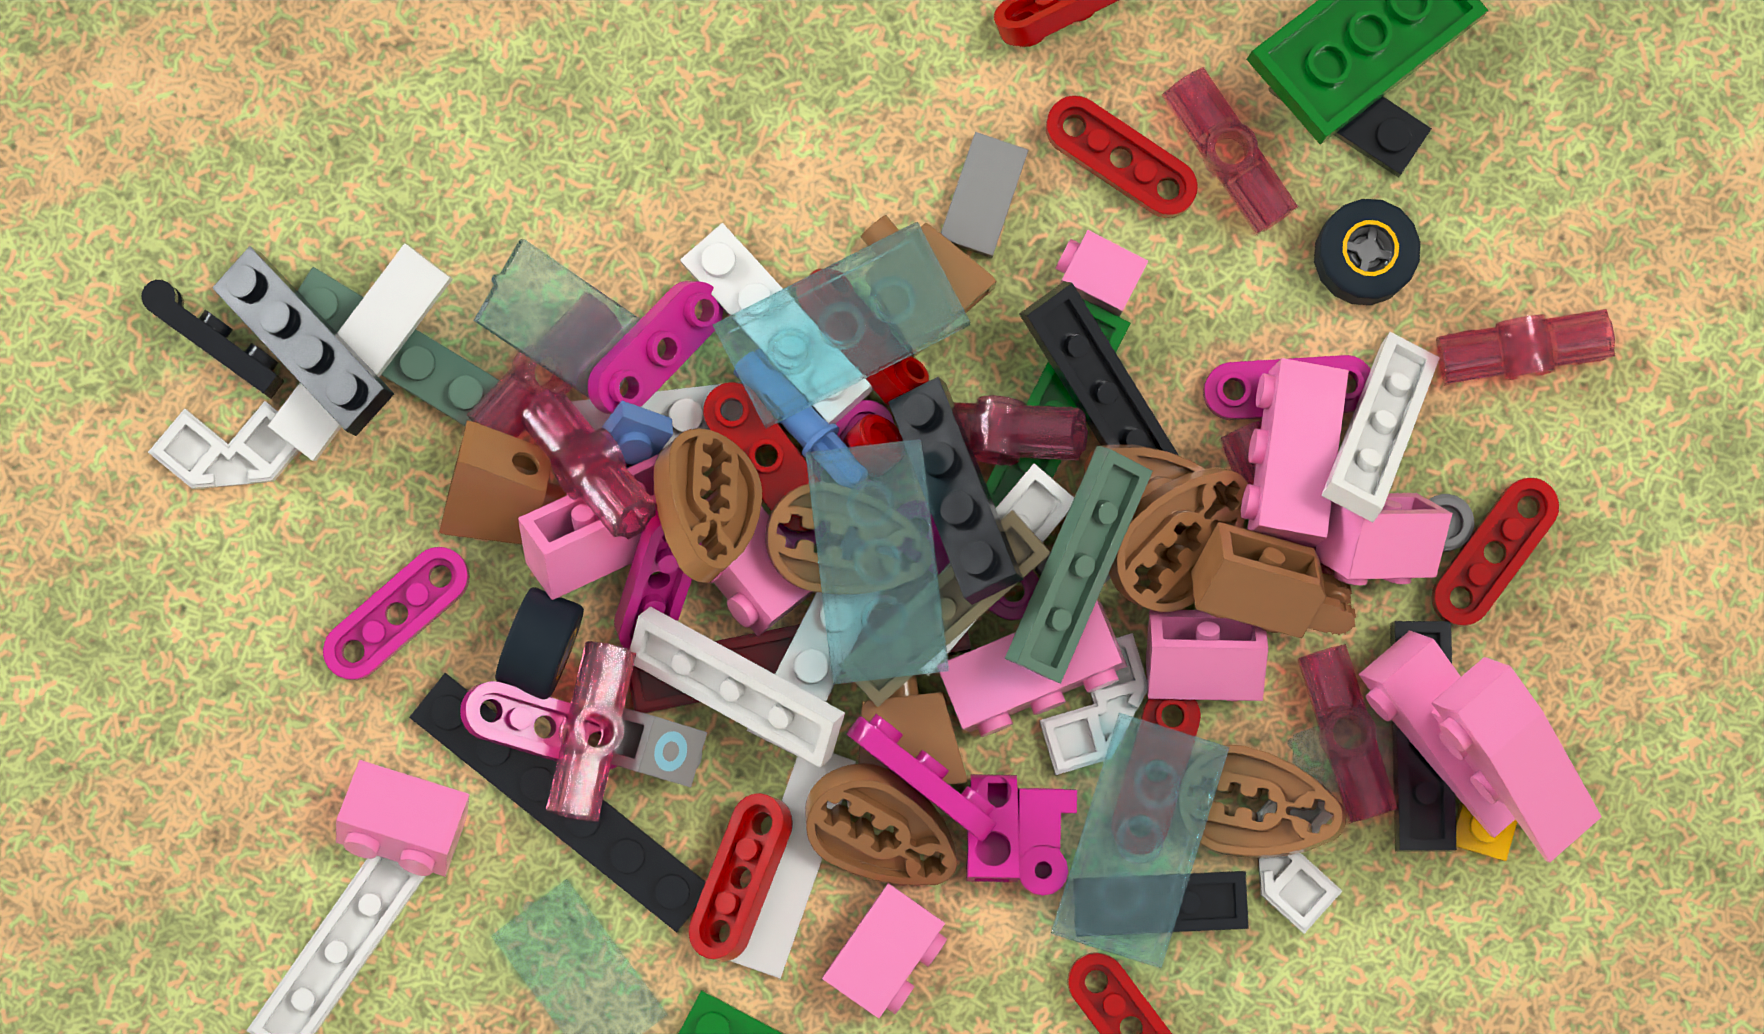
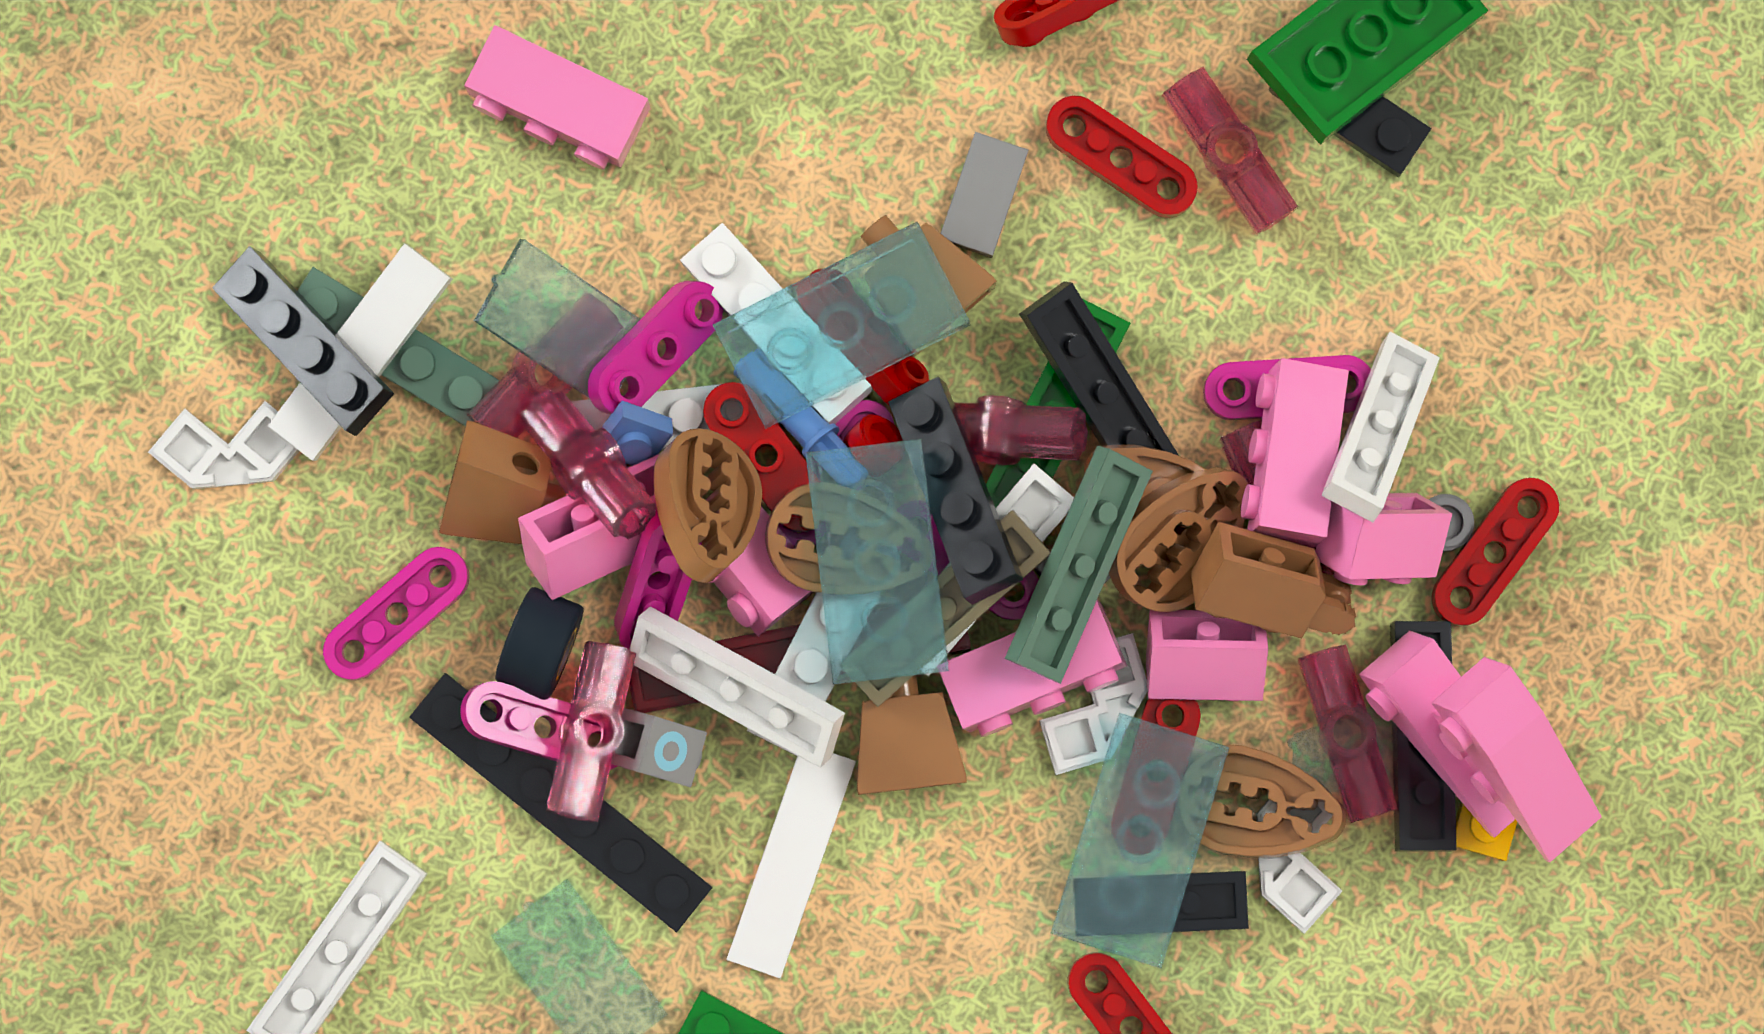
black plate [141,280,284,399] -> none
bright pink brick [336,760,469,877] -> none
red plate [689,793,793,962] -> none
medium nougat piece [805,764,957,885] -> none
bright pink brick [822,883,947,1019] -> none
dark pink plate [846,714,997,842] -> none
dark pink leg [966,774,1020,883] -> none
dark pink leg [1018,788,1077,896] -> none
bright pink brick [1055,230,1148,317] -> none
black wheel [1314,199,1421,305] -> none
clear pink piece [1436,309,1615,386] -> none
none -> bright pink brick [464,25,650,170]

